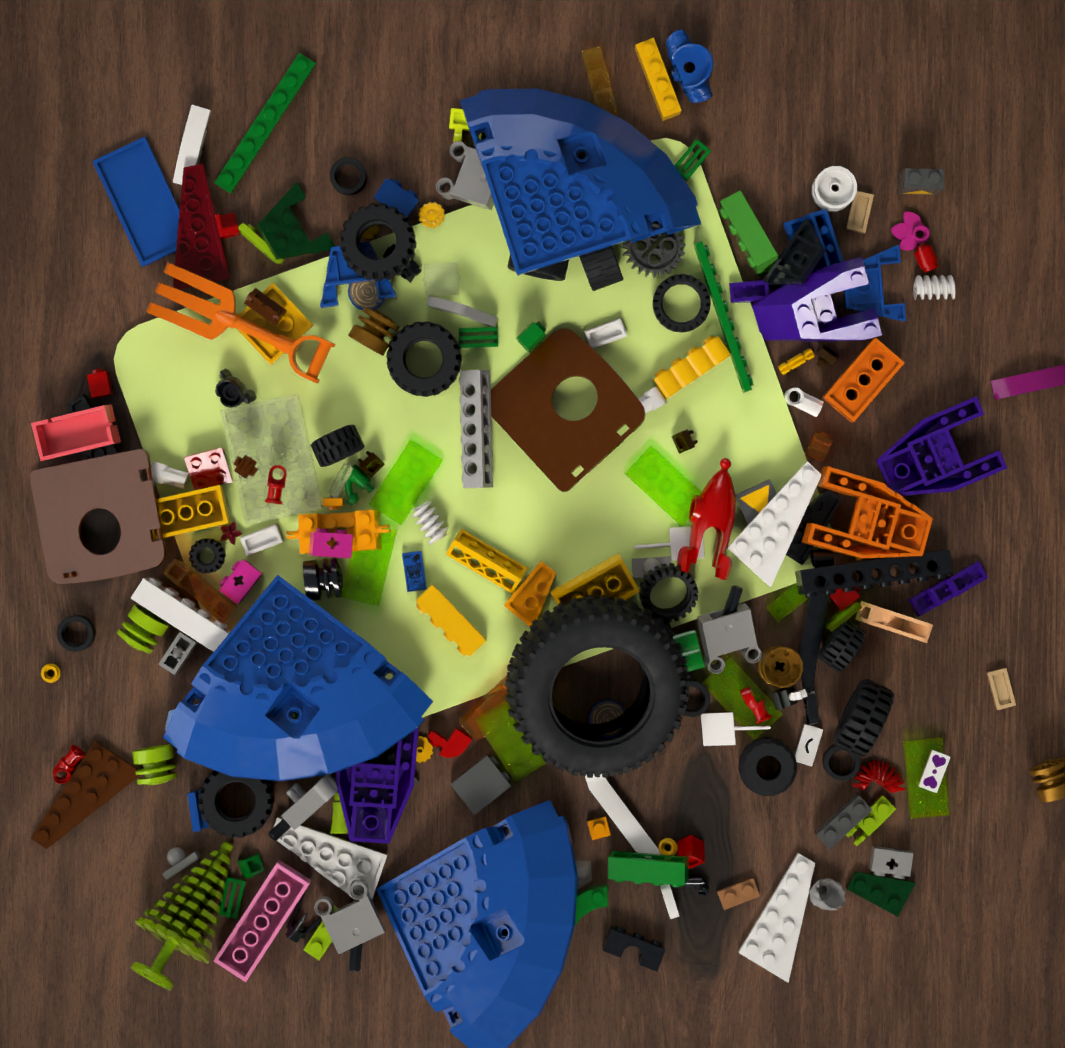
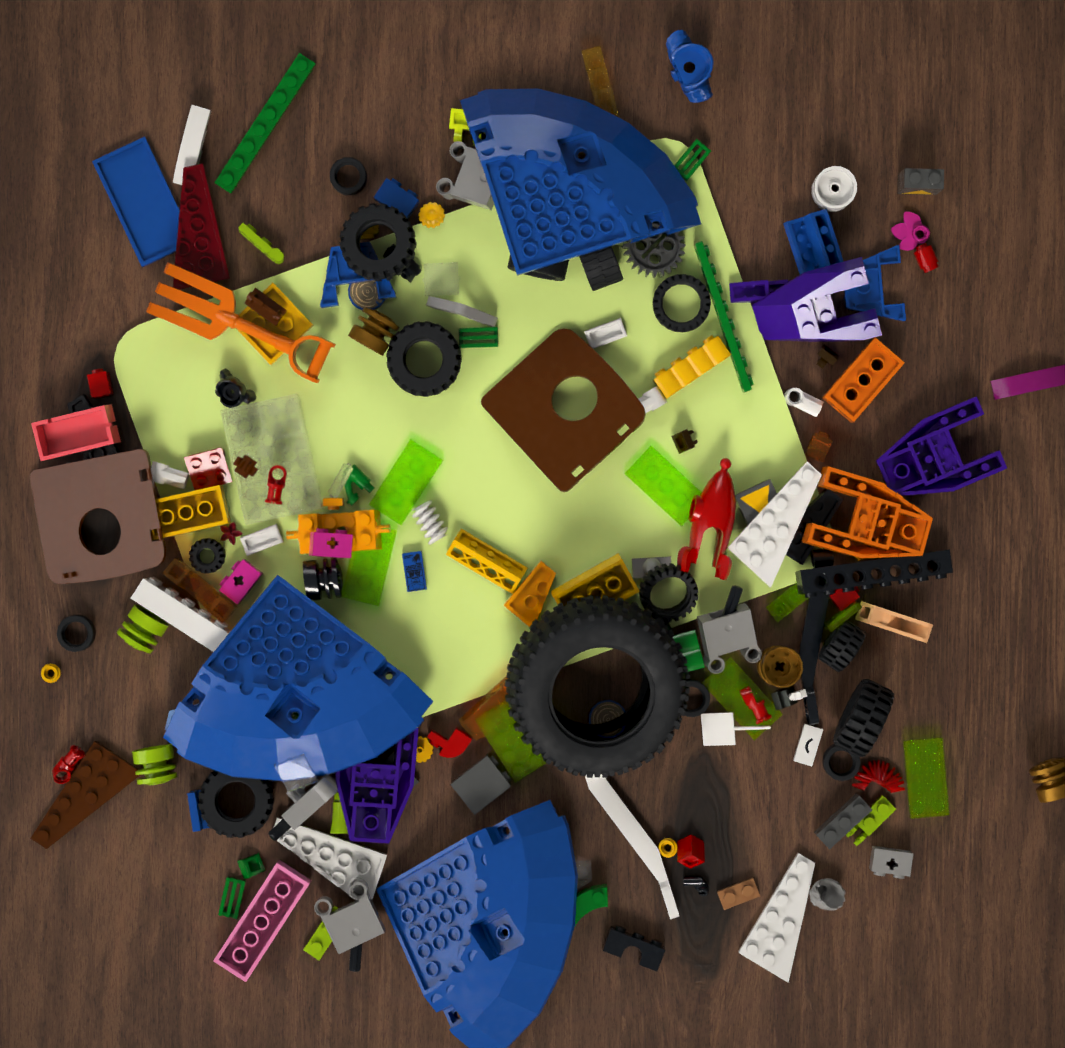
lime plant [130,841,233,991] -> none
light grey brick [158,631,198,675] -> none
light grey tile [162,847,201,880] -> none
red panel [215,213,240,239] -> none
dark green wing [256,183,335,260] -> none
black plant [285,892,322,943] -> none
black tyre [310,425,364,467] -> none
dark brown tile [358,451,385,478] -> none
yellow brick [416,584,487,657] -> none
light grey brick [459,370,493,488] -> none
green brick [516,321,546,353] -> none
light orange plate [587,816,611,840] -> none
green brick [608,851,689,887] -> none
white piece [634,526,705,561] -> none
yellow brick [635,38,682,121] -> none
bright green wedge [719,190,778,278] -> none
black tyre [738,737,797,796] -> none
black wing [763,218,826,285] -> none
yellow axle [778,348,815,375] -> none
tan tile [846,191,874,234] -> none
dark green wing [846,871,916,917] -> none
dark purple slope [908,561,988,617] -> none
white piece [913,275,956,300] -> none
white tile [918,749,950,793] -> none
tan tile [986,668,1016,710] -> none
none -> clear piece [274,754,318,792]

